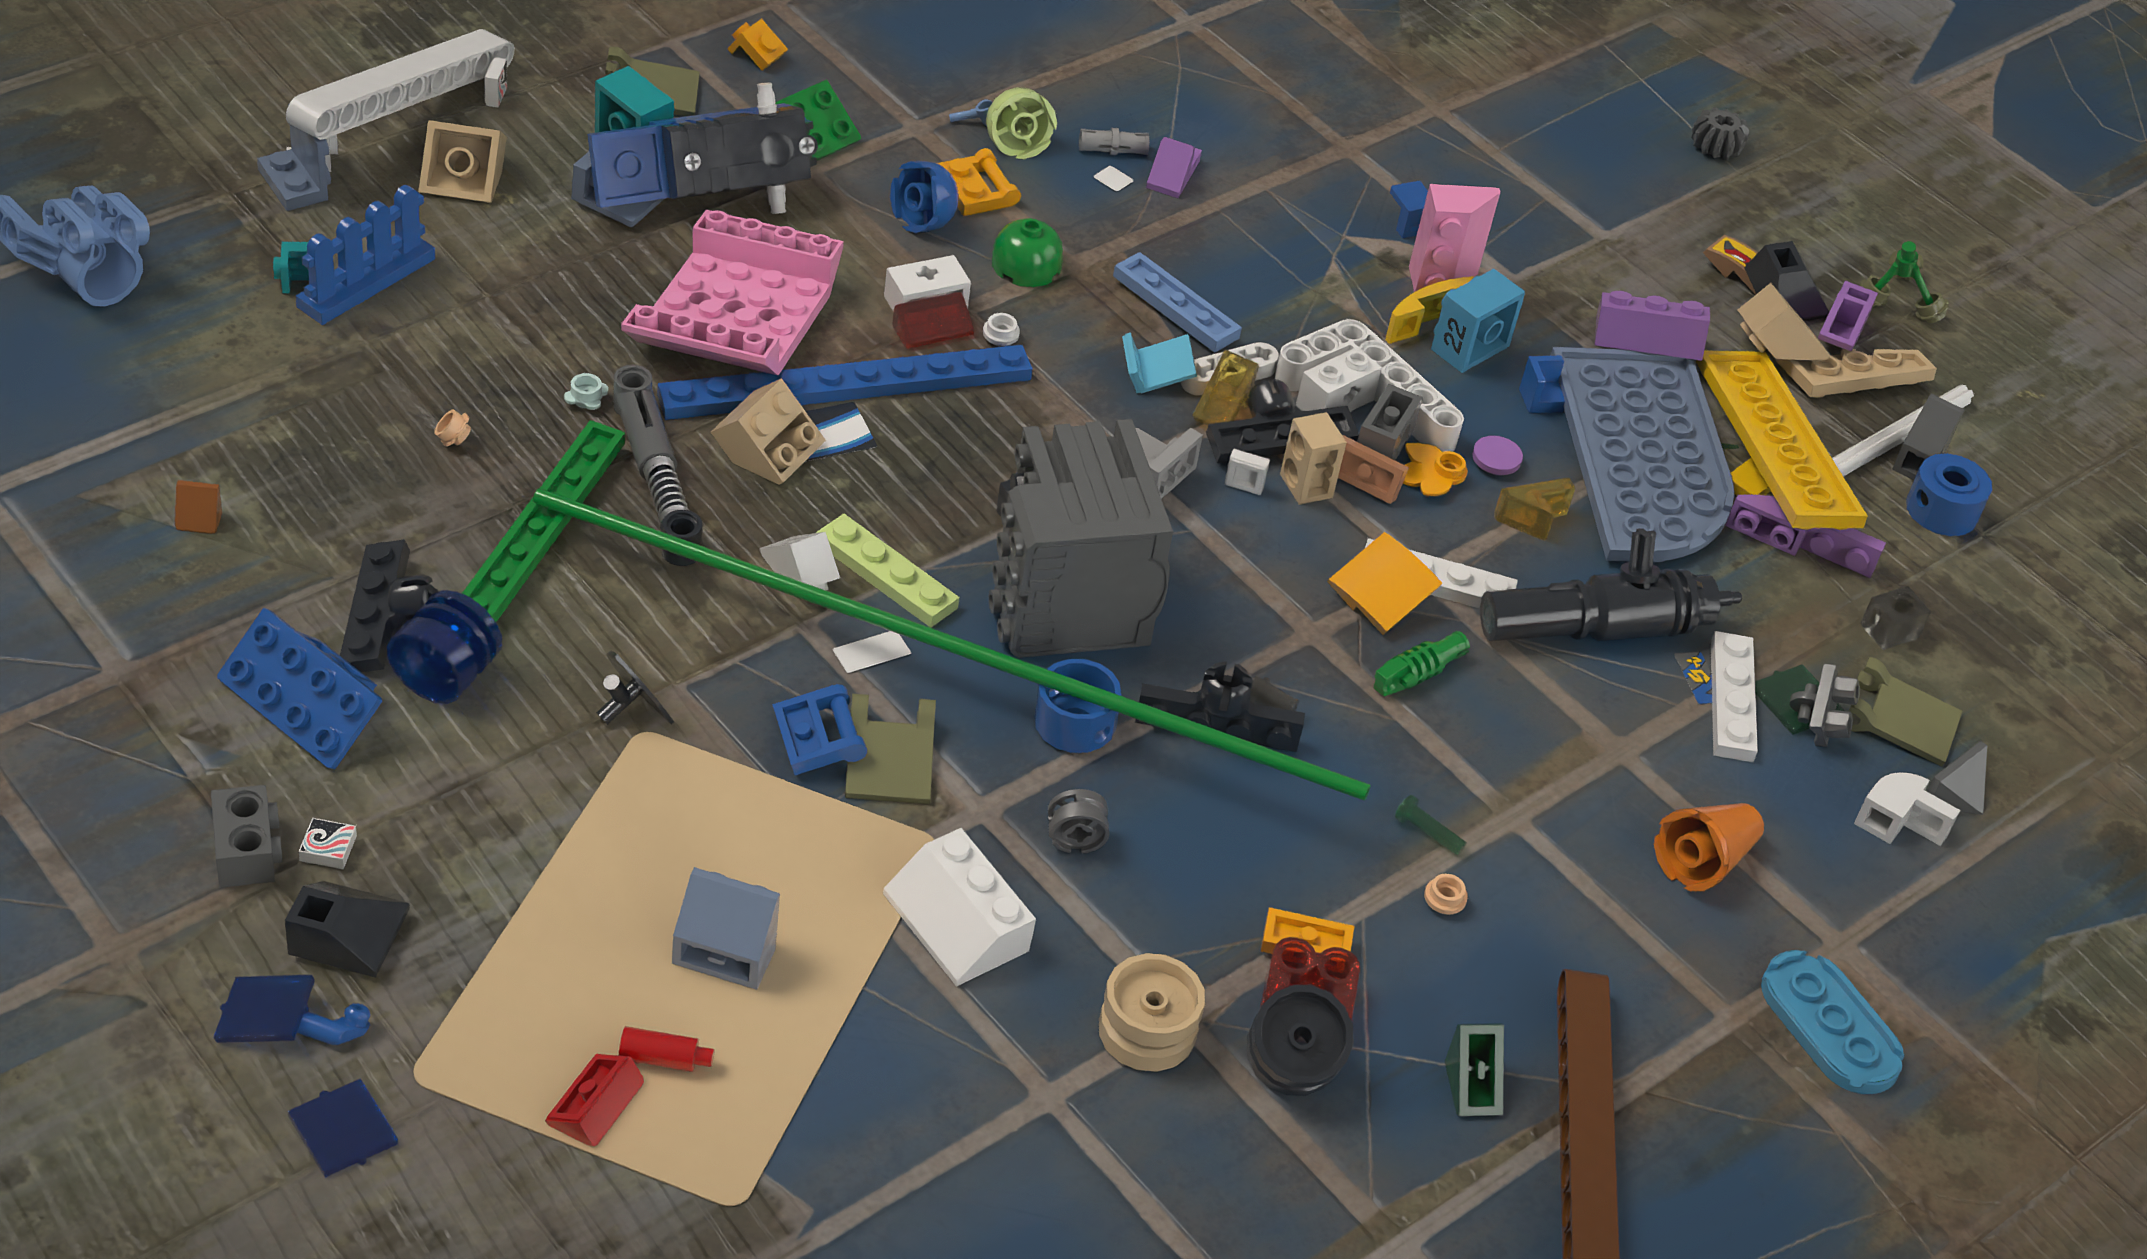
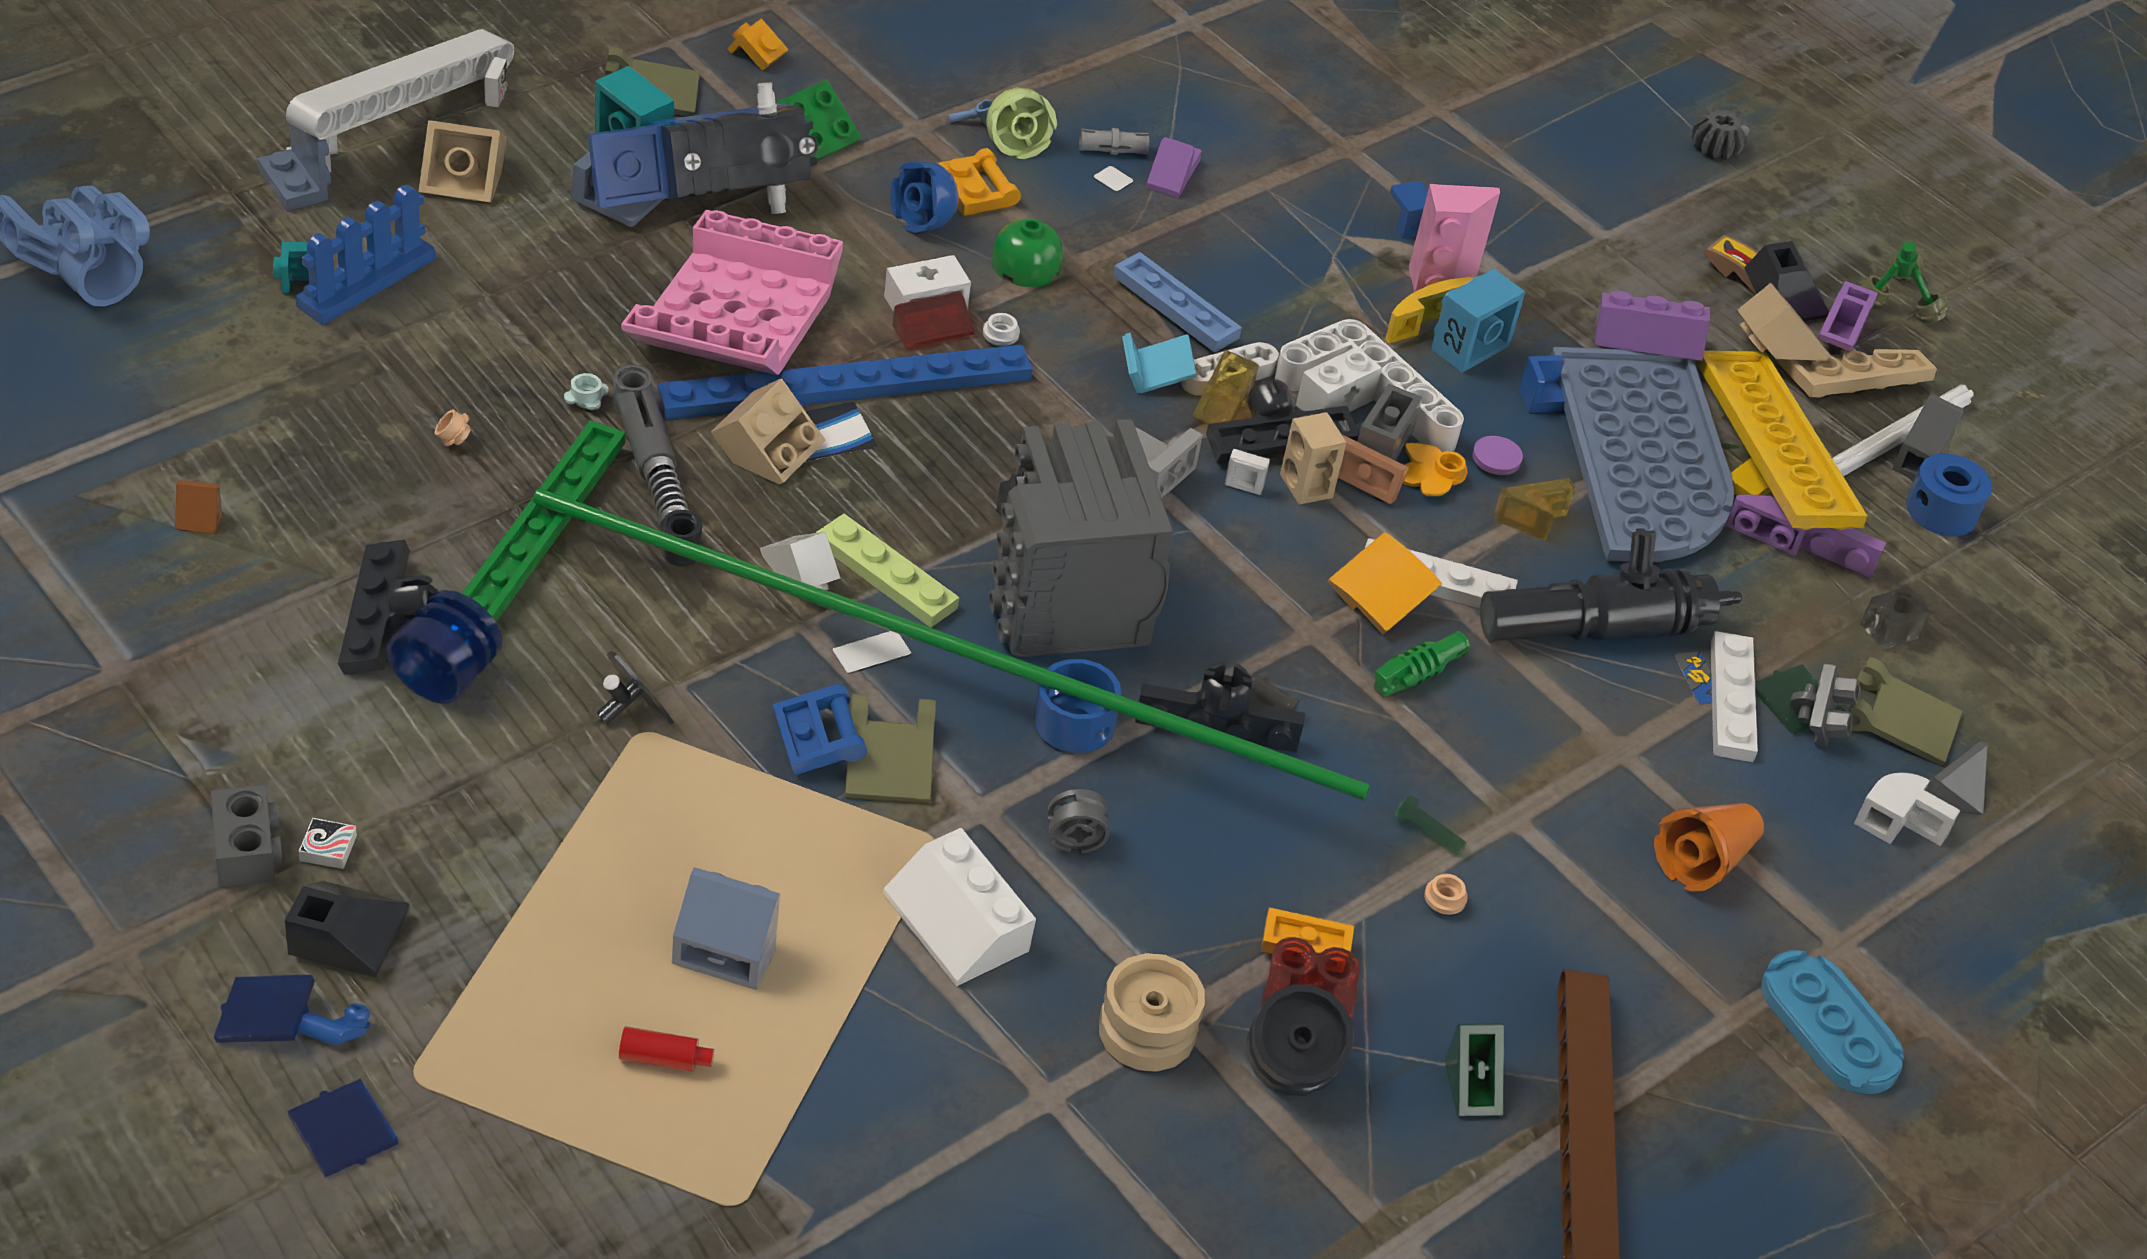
blue bracket [217,608,382,769] -> none
red slope [545,1054,644,1146] -> none

